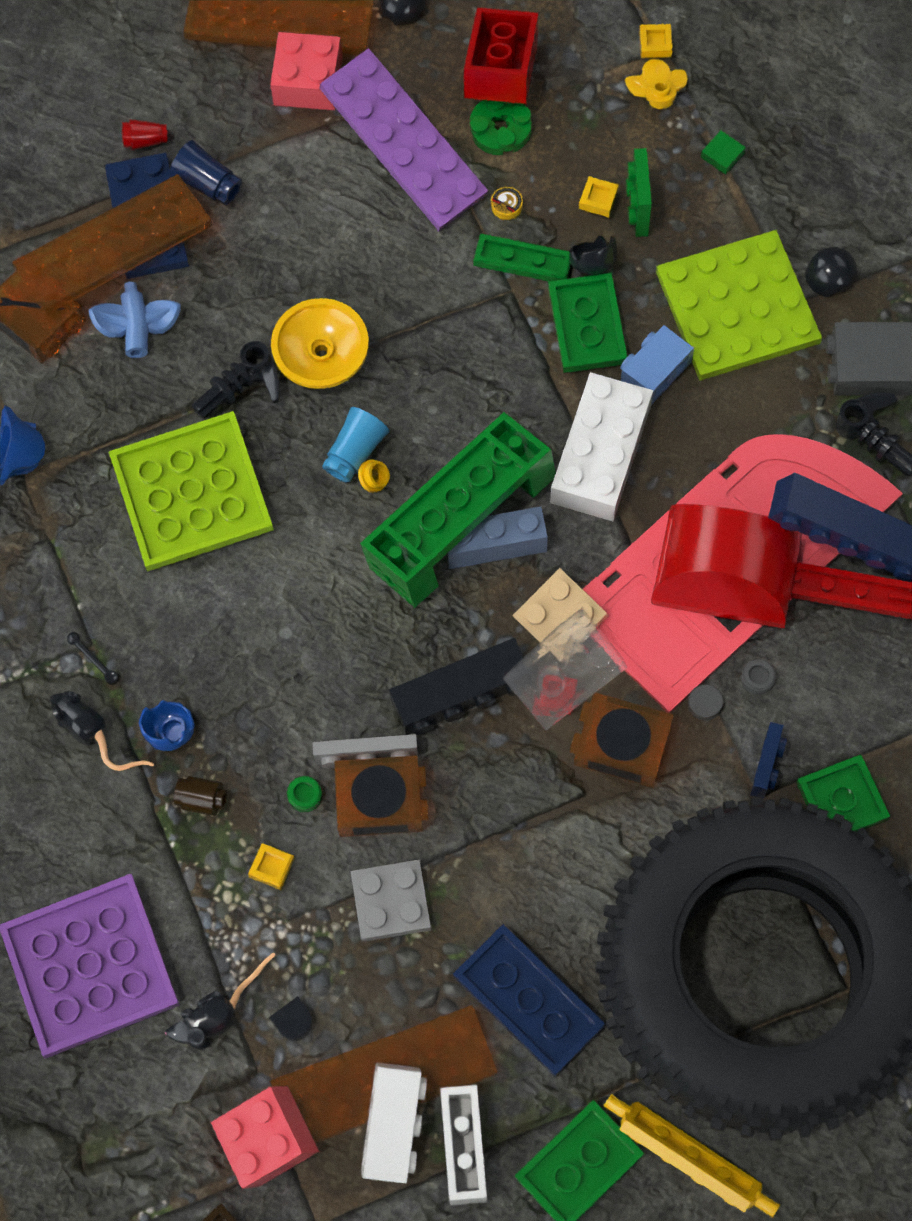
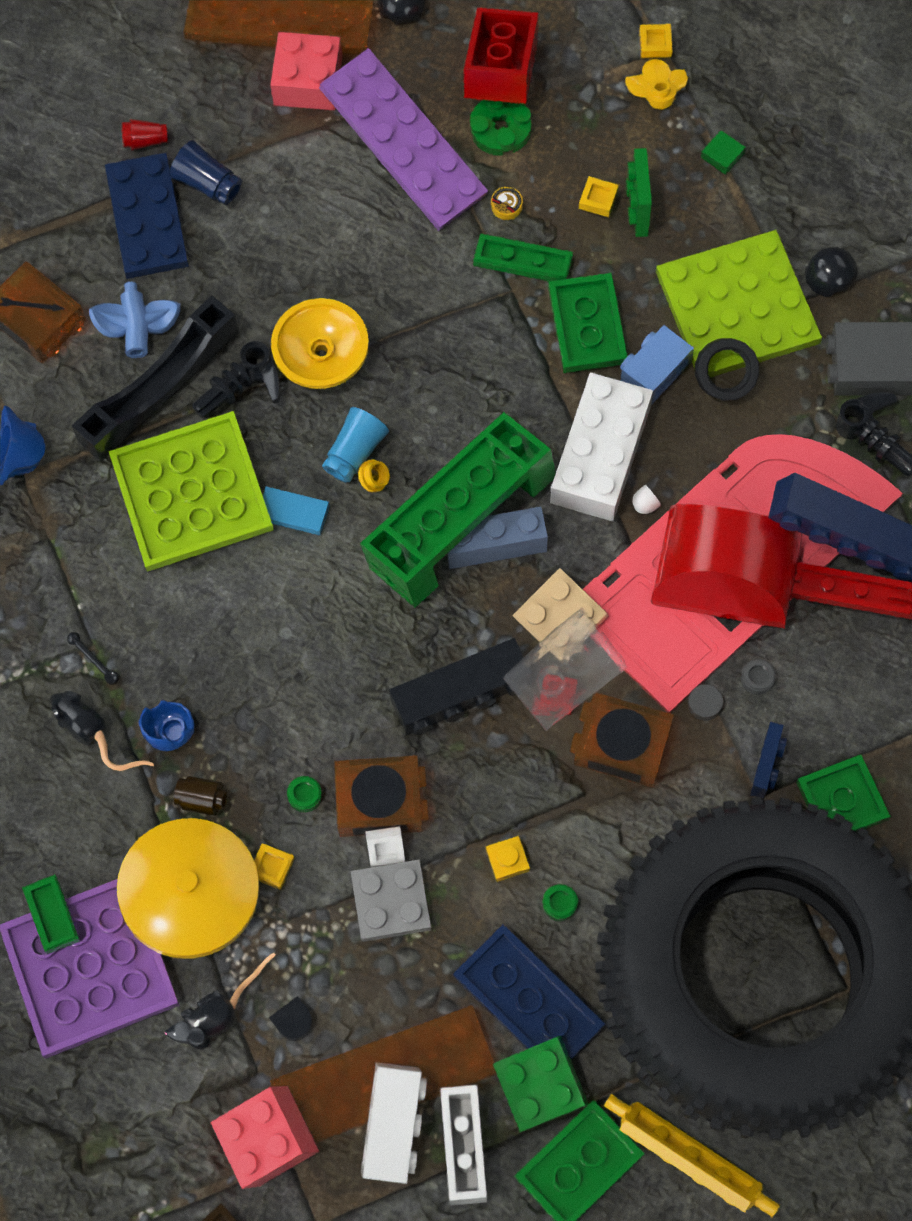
clear orange plate [12,174,212,315] -> none
light grey plate [312,734,418,769] -> none
black hair [569,235,617,276] -> none
none -> green tile [22,875,80,954]
none -> black arch [72,295,239,462]
none -> yellow dish [117,818,259,959]
none -> dark azure tile [263,487,330,536]
none -> white plate [365,826,405,867]
none -> yellow plate [486,836,530,882]
none -> green plate [493,1035,588,1132]
none -> green tile [543,884,578,921]
none -> white hinge [632,485,661,514]
none -> black tyre [695,338,759,401]

